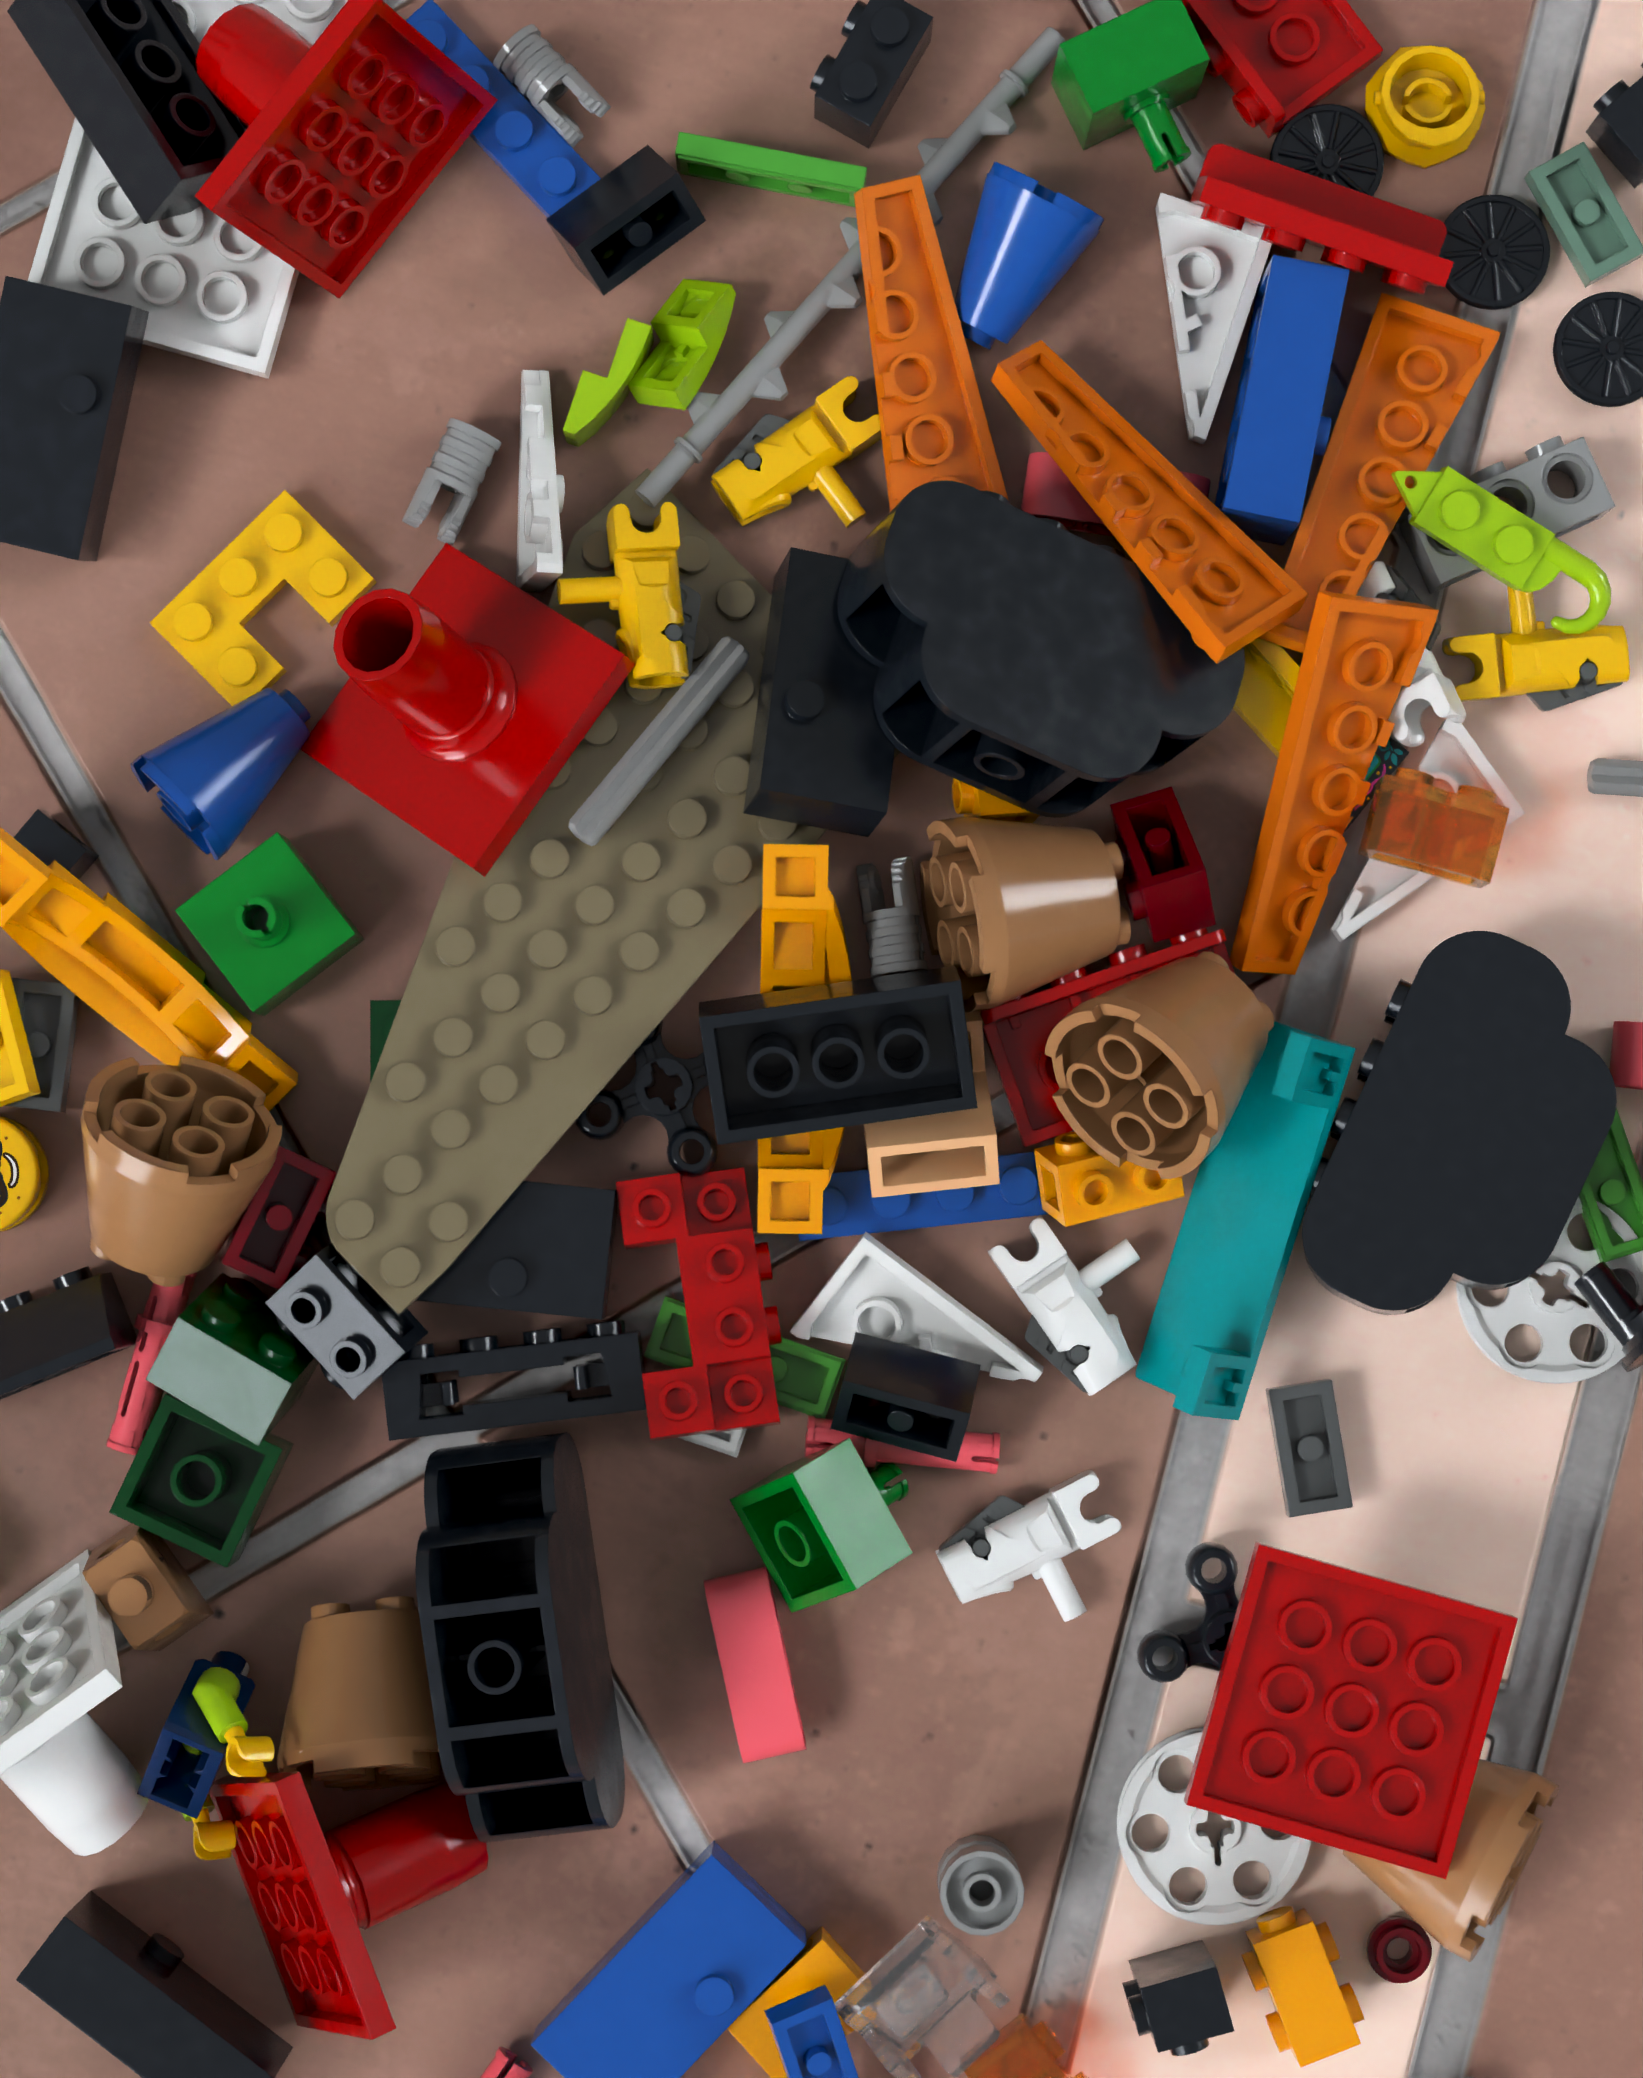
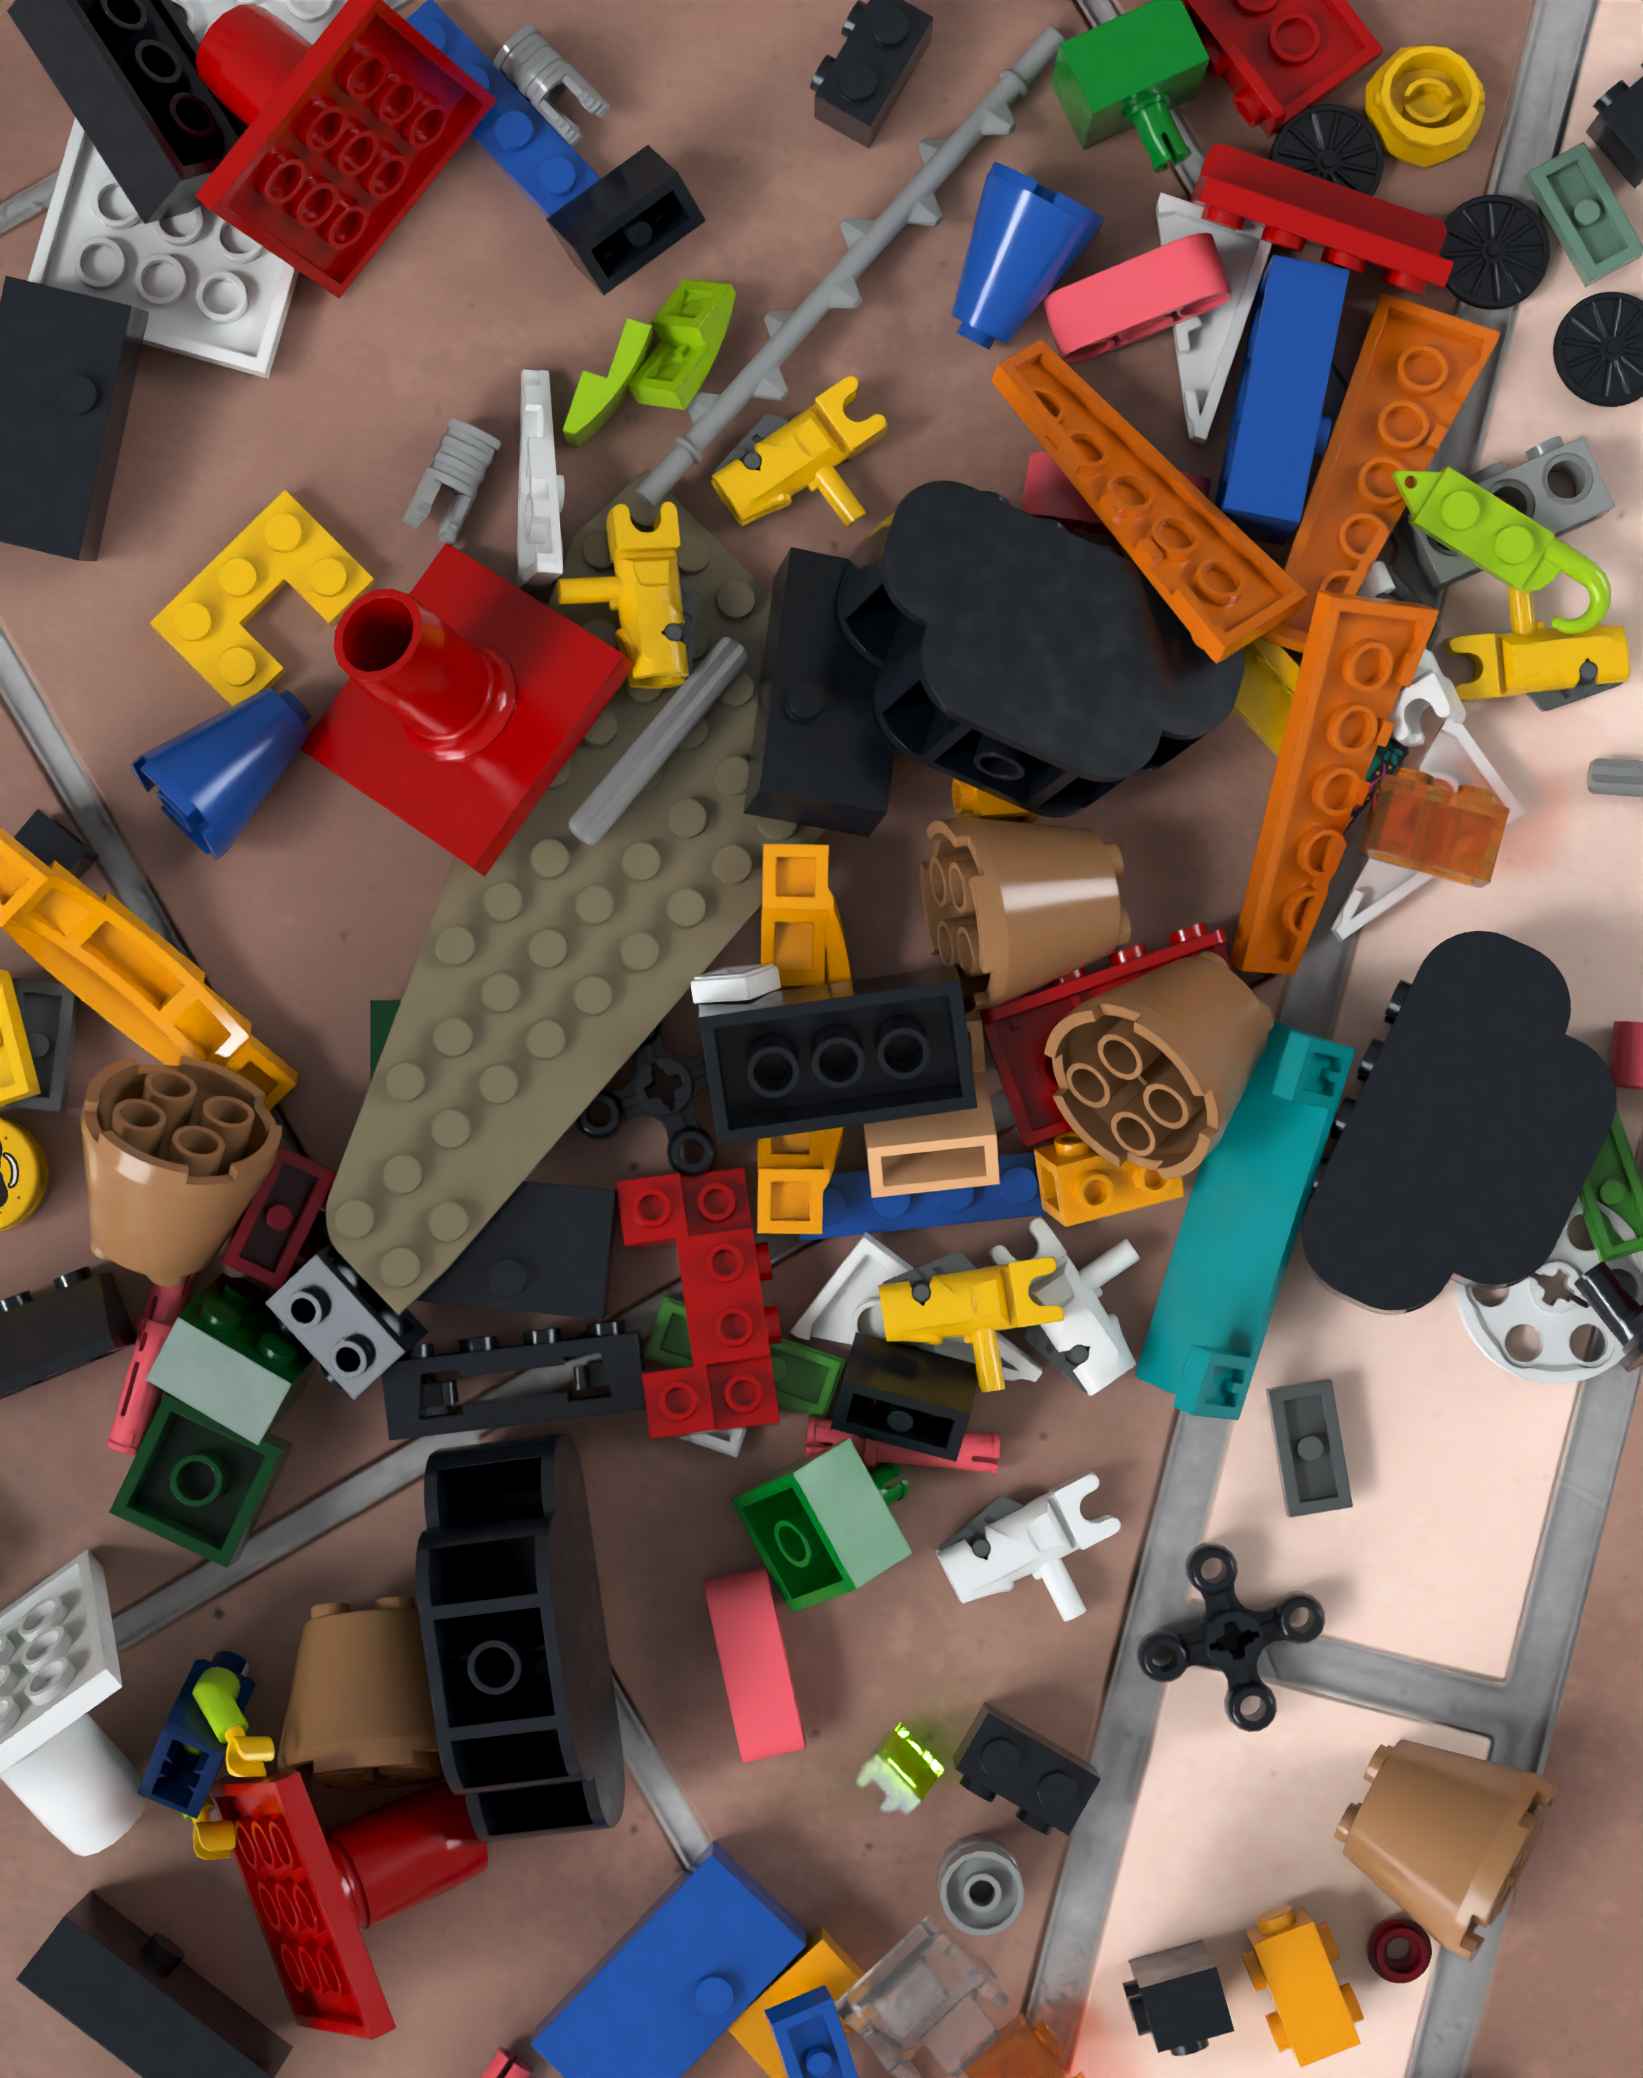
medium nougat torso [82,1523,214,1651] -> none
green brick [175,832,365,1016] -> none
bright green tile [675,132,867,207] -> none
orange wing [854,174,1009,512] -> none
light grey hinge [856,856,928,978] -> none
dark red brick [1107,786,1216,943] -> none
white wedge [1117,1727,1311,1925] -> none
red piece [1184,1542,1518,1879] -> none
none -> white tile [690,963,781,1004]
none -> clear neon green tile [856,1722,944,1814]
none -> yellow piece [878,1252,1064,1393]
none -> black brick [953,1702,1101,1836]
none -> coral beam [1042,233,1232,364]

